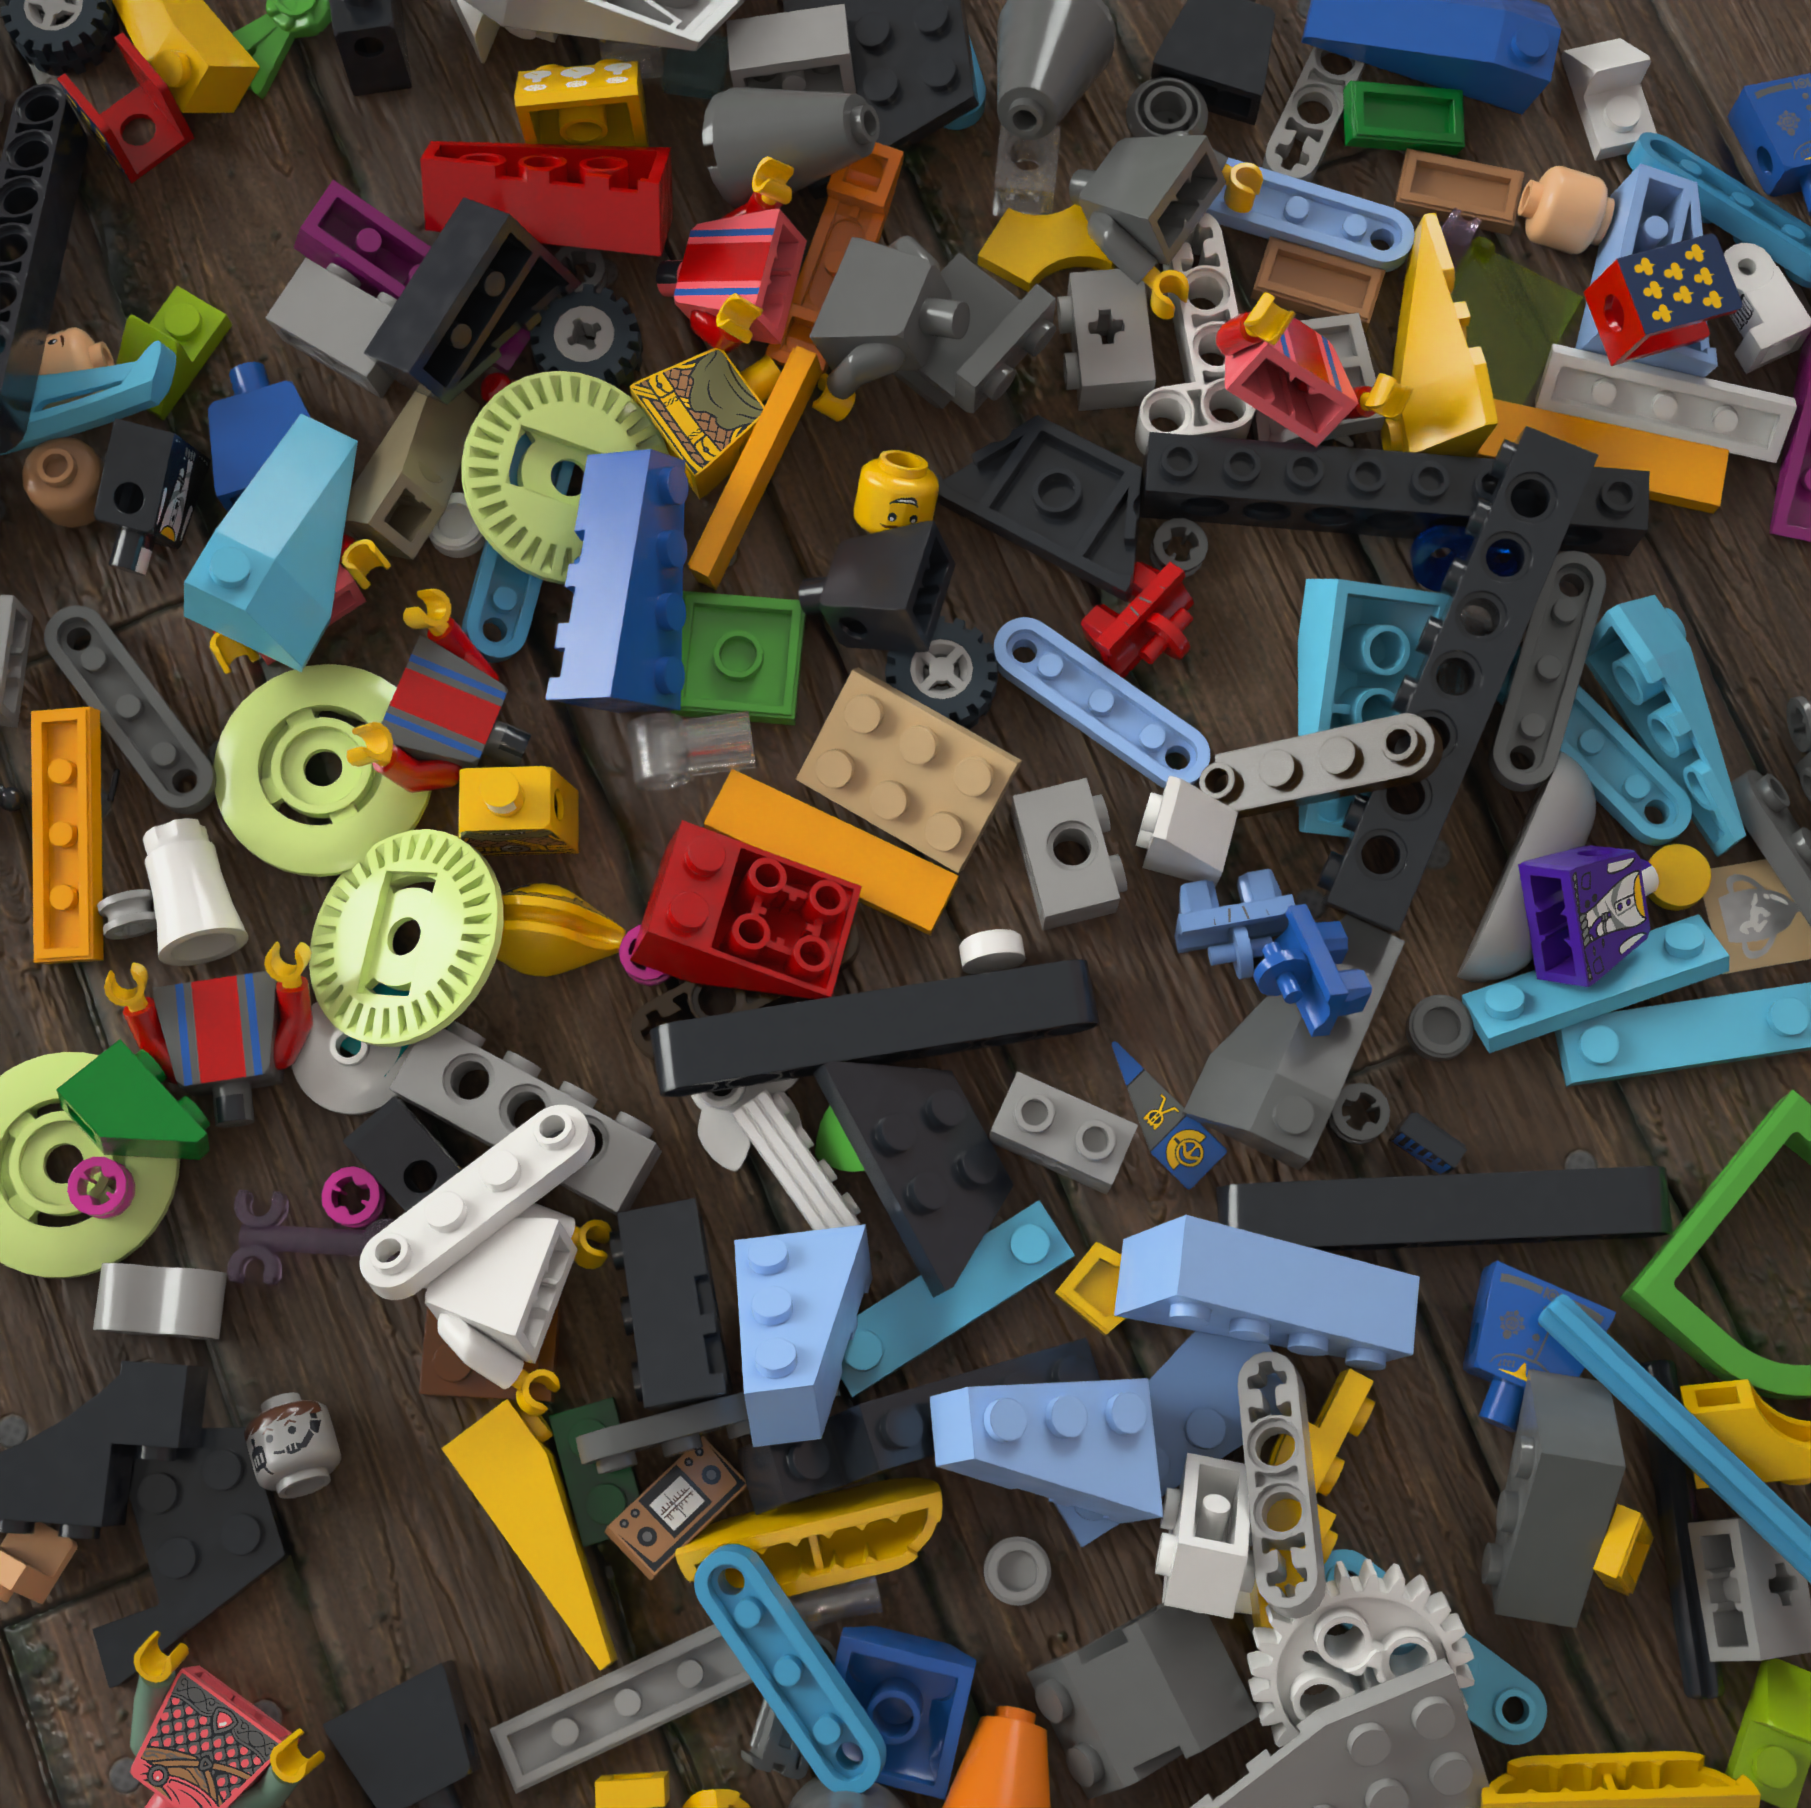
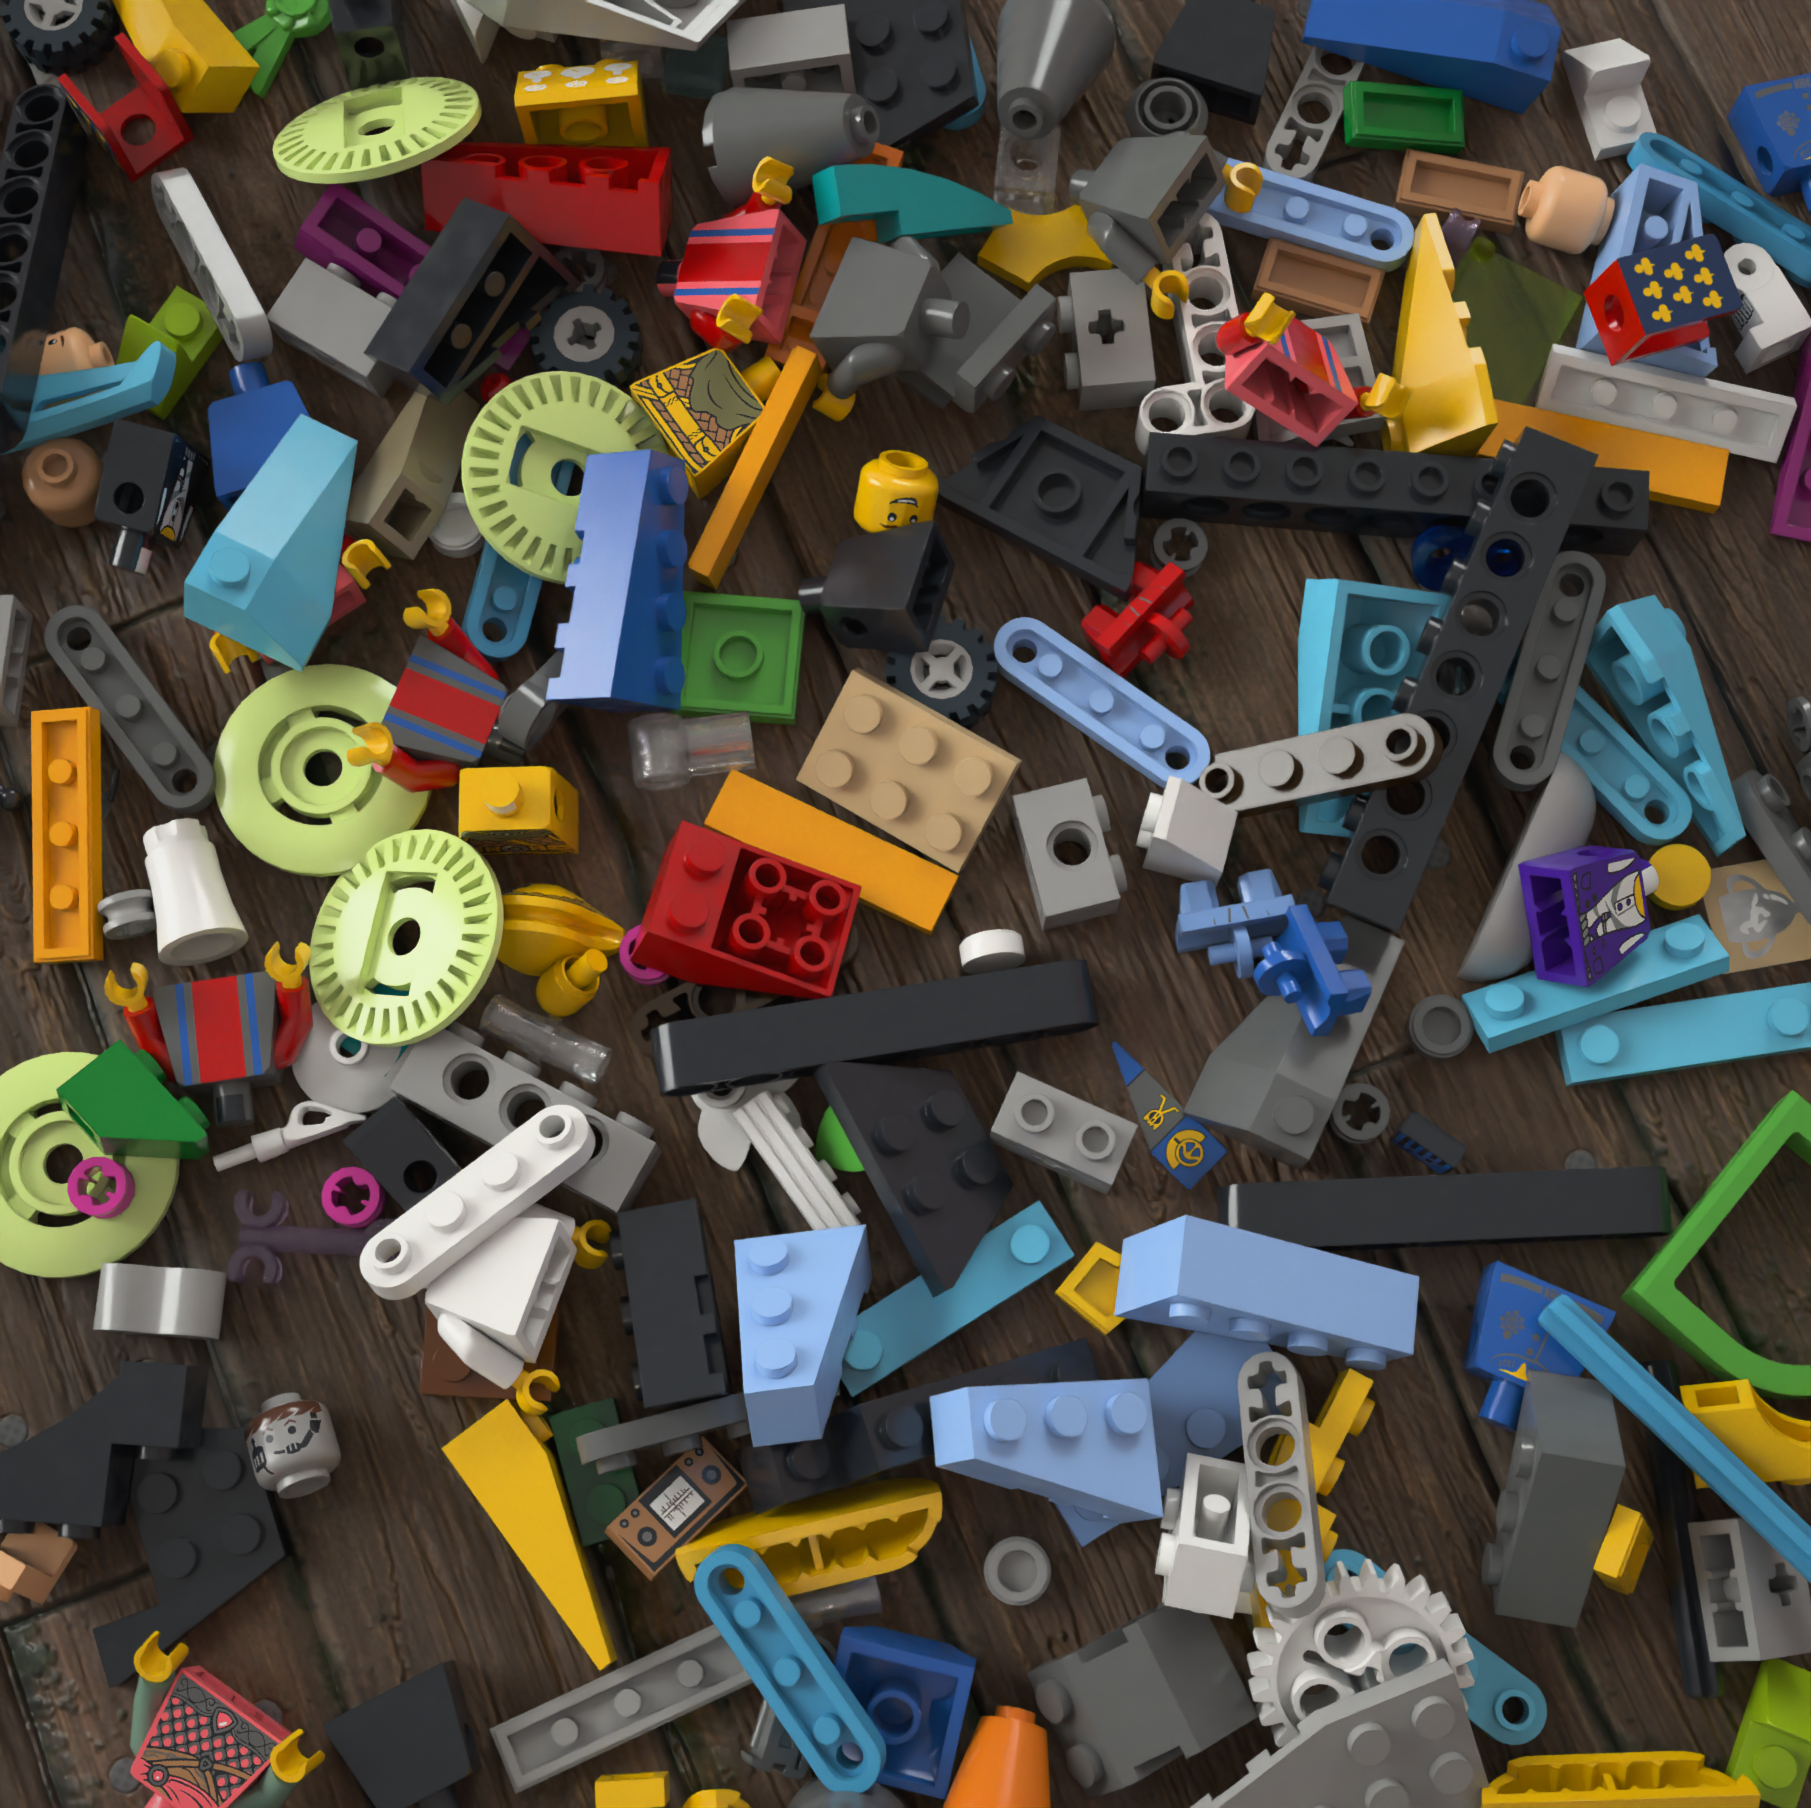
none -> light grey beam [151,167,273,362]
none -> white hand [213,1101,367,1172]
none -> yellowish green piece [273,77,482,184]
none -> clear pin [479,994,613,1086]
none -> dark grey piece [498,651,570,751]
none -> yellow cylinder [536,949,608,1017]
none -> teal slope [812,164,1013,244]

